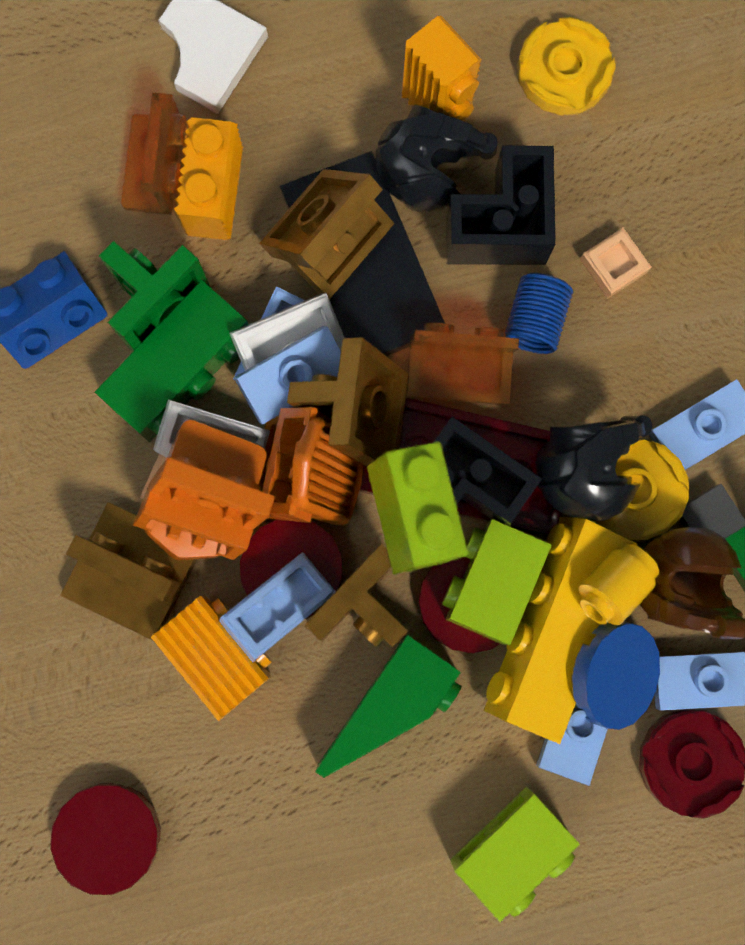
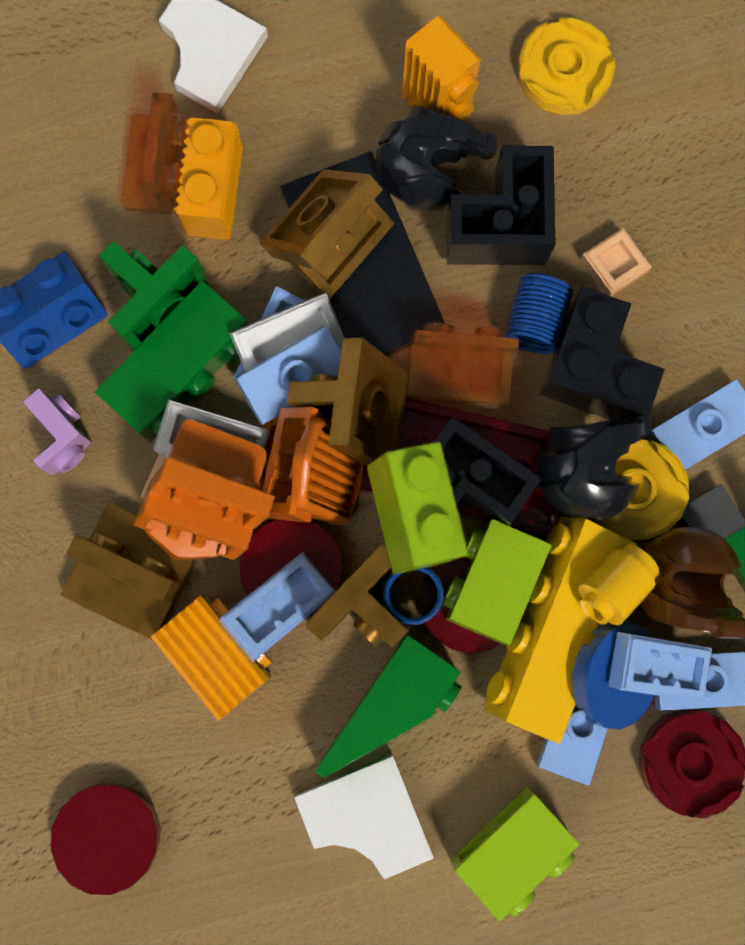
none -> lavender bracket [23,388,92,475]
none -> white tile [294,754,434,879]
none -> blue piece [383,567,443,625]
none -> black brick [539,286,665,421]
none -> light blue plate [608,632,712,702]

